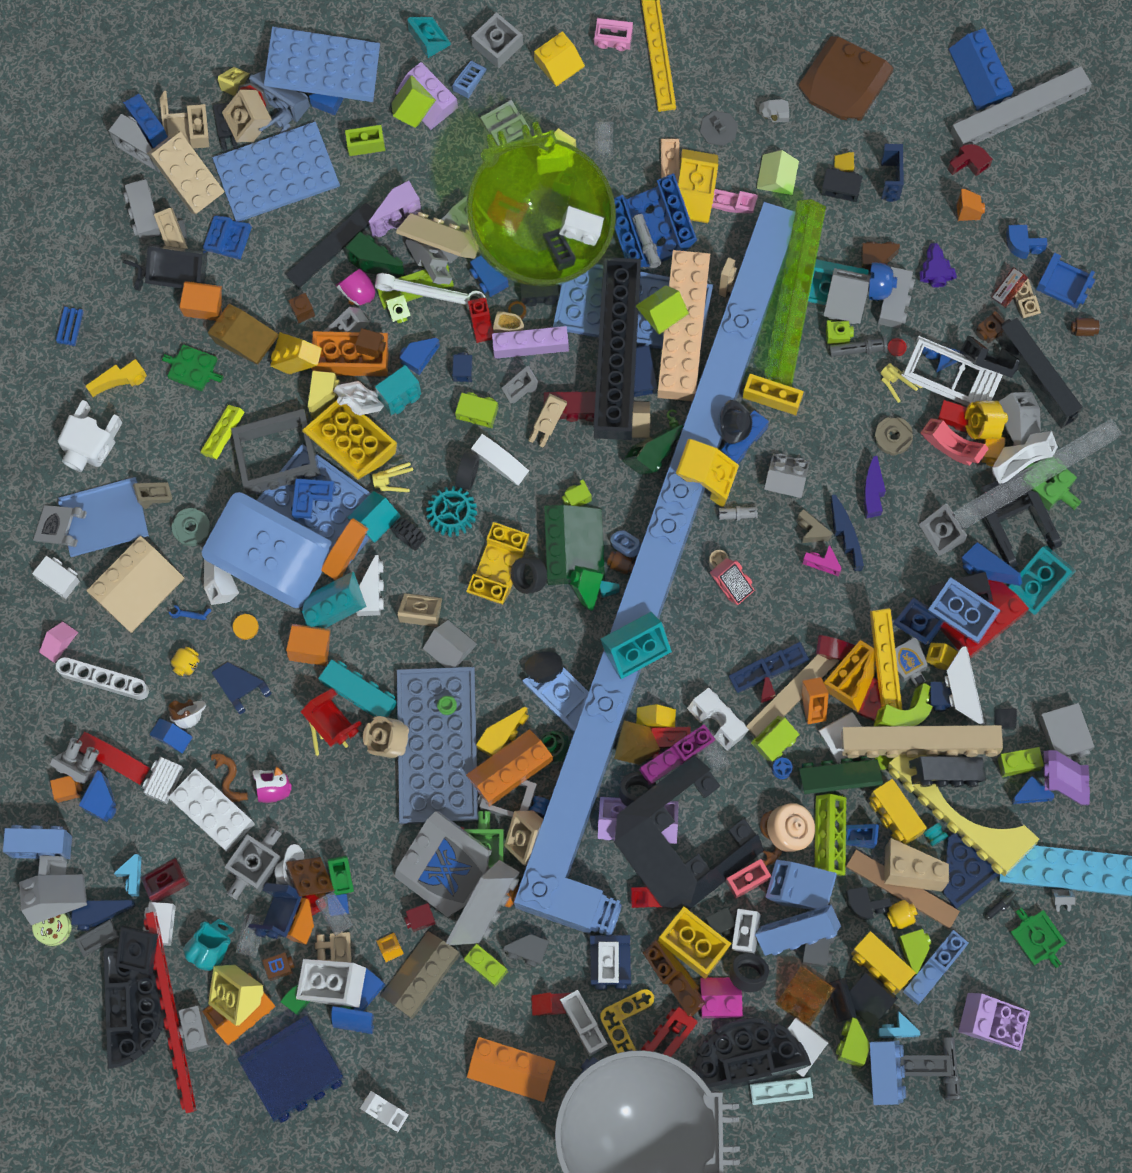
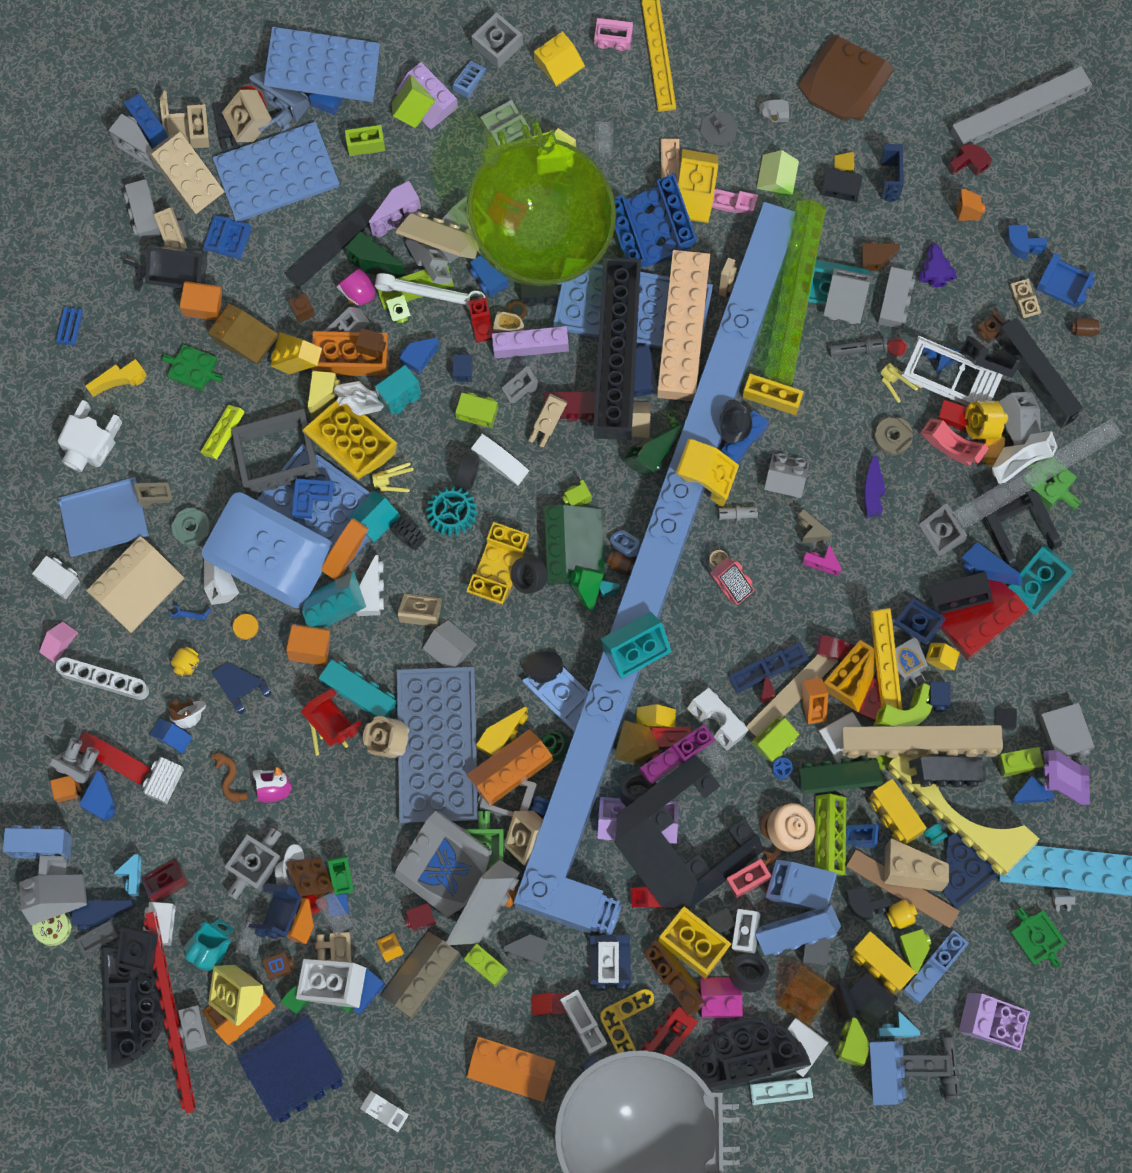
light grey flag [33,505,87,547] -> none
white brick [168,768,255,853] -> none
light yellow slope [218,67,250,96] -> none
blue slope [332,1006,374,1034] -> none
teal slope [407,17,451,58] -> none
bright green plate [437,696,457,715] -> none
black slope [542,228,576,271] -> none
white brick [559,206,604,246] -> none
light grey pin [632,214,661,268] -> none
lime slope [636,285,689,334] -> none
lime brick [826,321,854,344] -> none
dark blue slope [830,494,864,571] -> none
blue cylinder [869,262,898,300] -> none
medium blue brick [928,577,1000,644] -> none
white wedge [945,646,985,725] -> none
blue slope [949,28,1014,111] -> none
piece [985,891,1016,920] -> none
slope [991,267,1028,308] -> none

